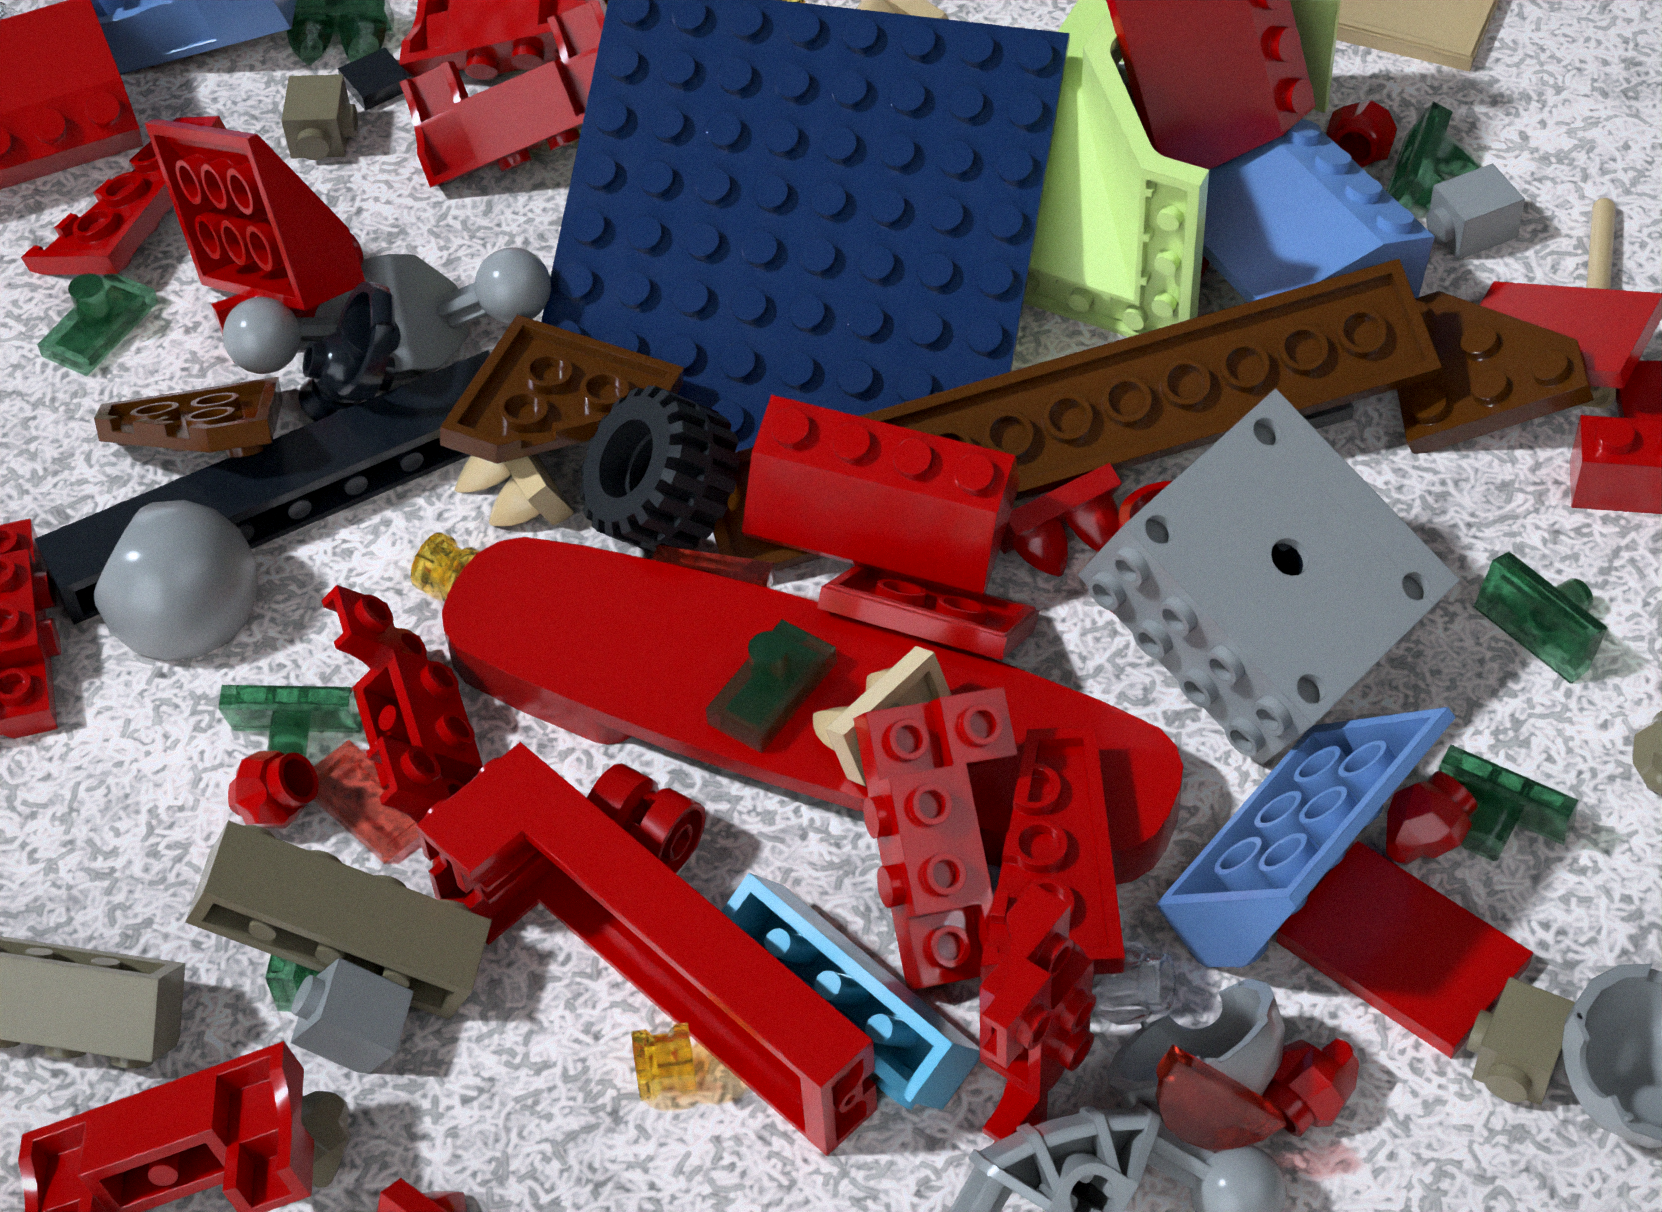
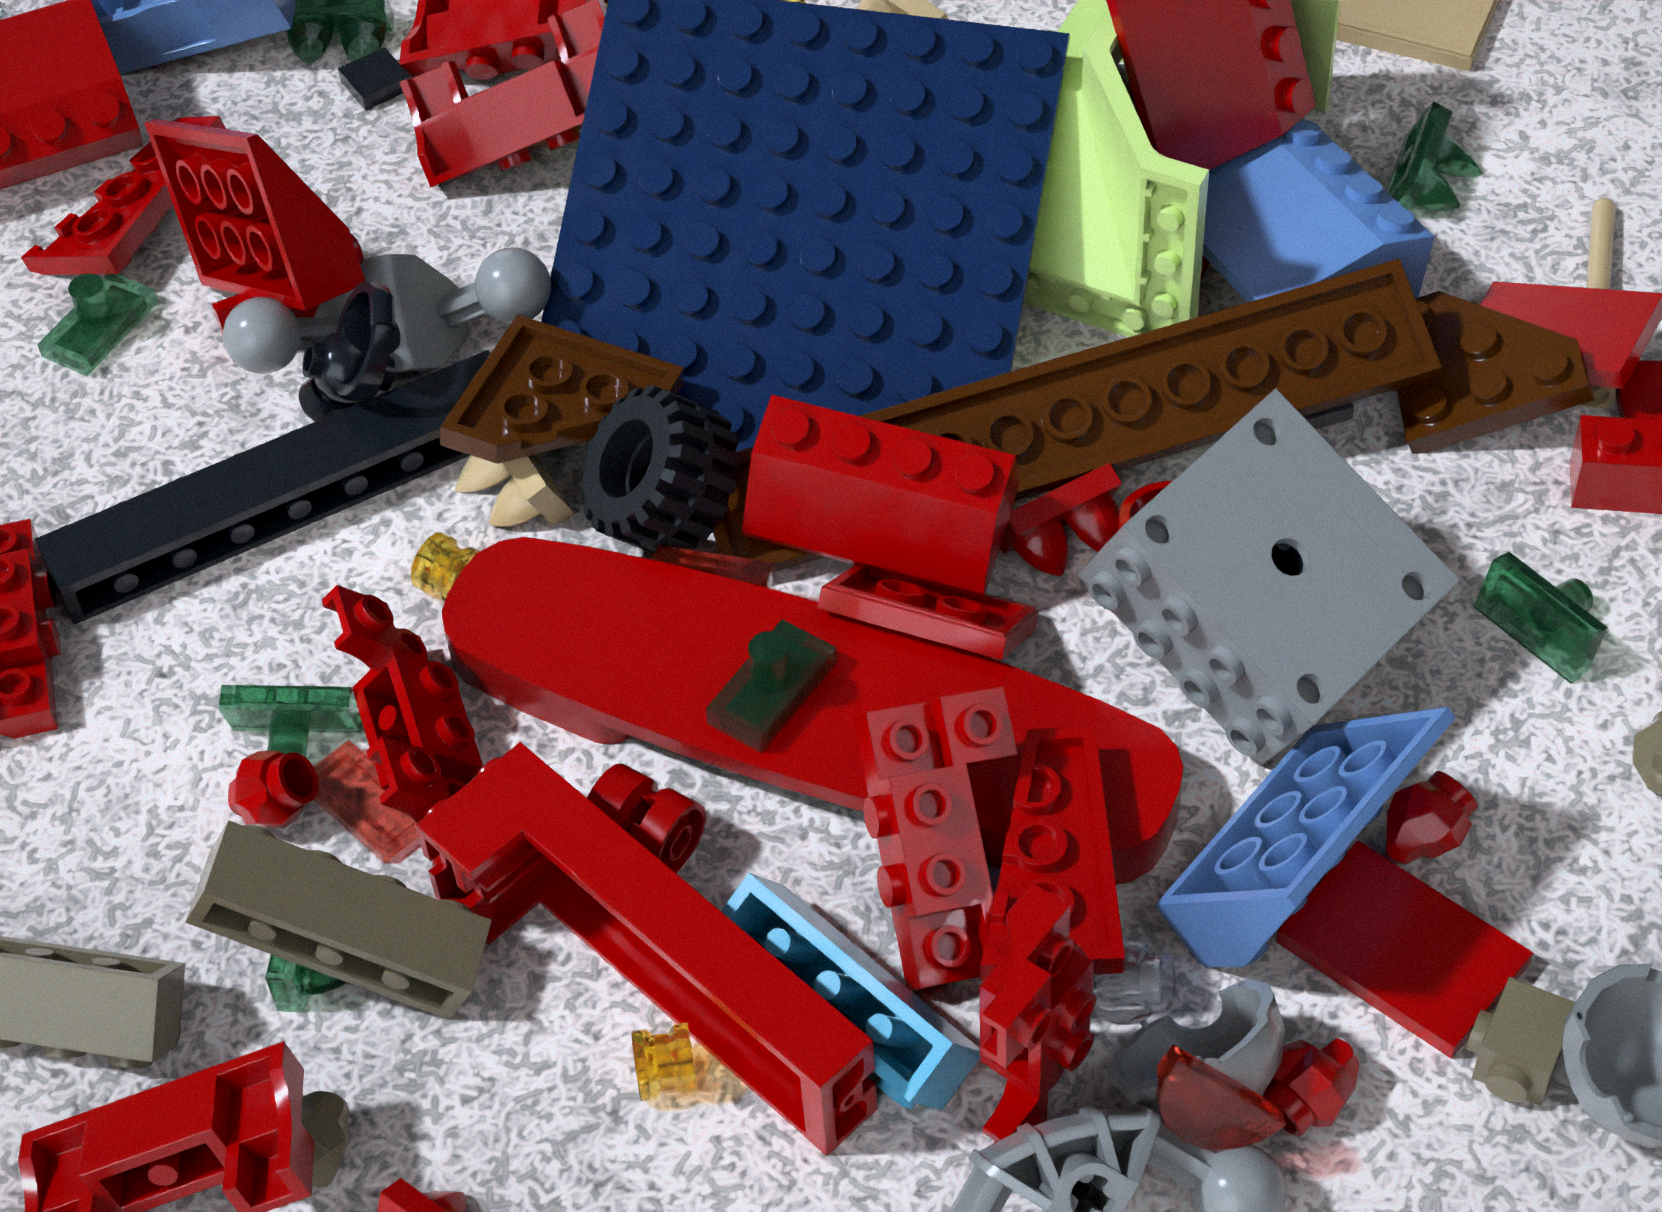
reddish brown plate [94,377,283,457] -> none
light grey cylinder [94,500,258,661] -> none
dark tan brick [281,74,358,160] -> none
light grey brick [290,957,414,1074] -> none
tan tile [813,646,952,786] -> none
red rock [1325,100,1398,168] -> none
light grey brick [1426,163,1525,260] -> none
clear green tile [1439,744,1579,861] -> none

